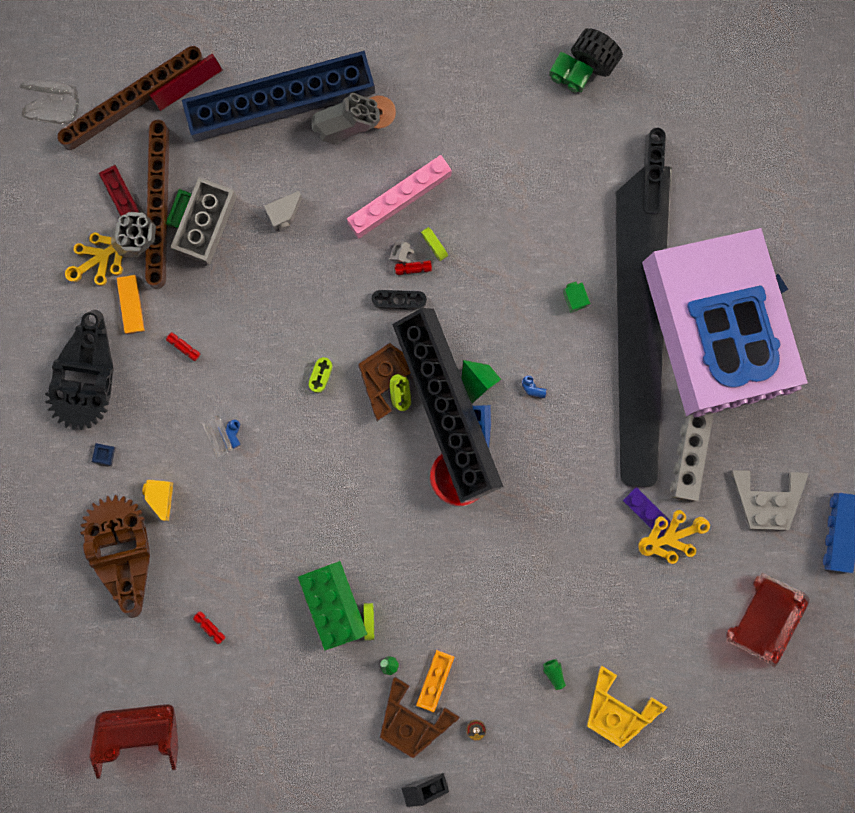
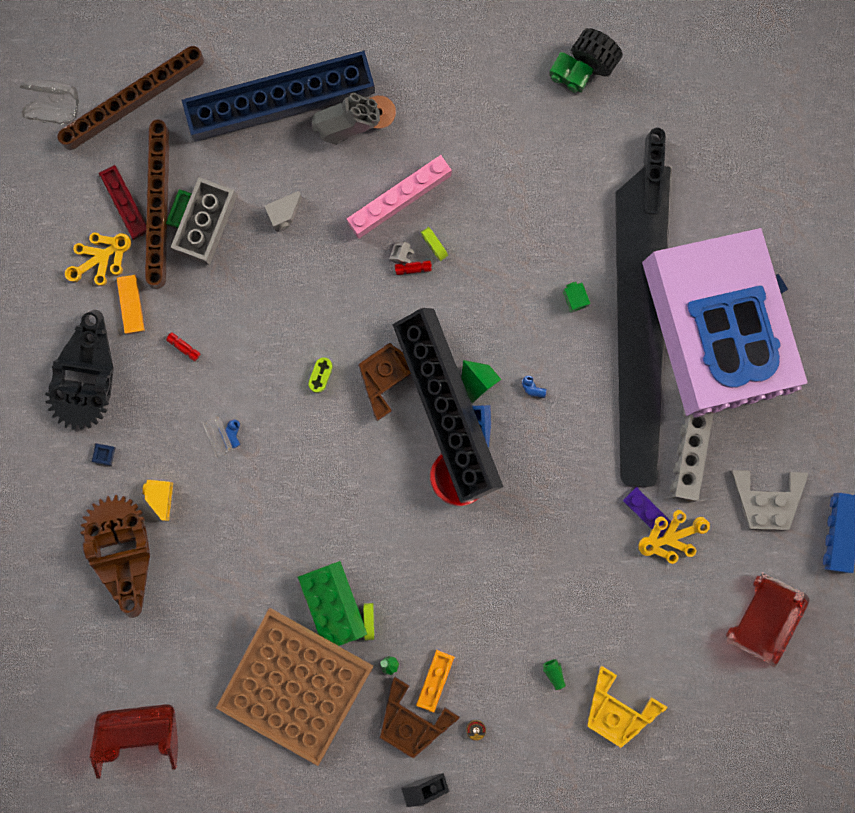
dark grey brick [111,212,156,258] -> none
dark red tile [149,54,223,111] -> none
red axle [193,611,226,644] -> none
black beam [372,290,427,309] -> none
lime beam [389,374,411,411] -> none
none -> medium nougat plate [216,608,373,766]

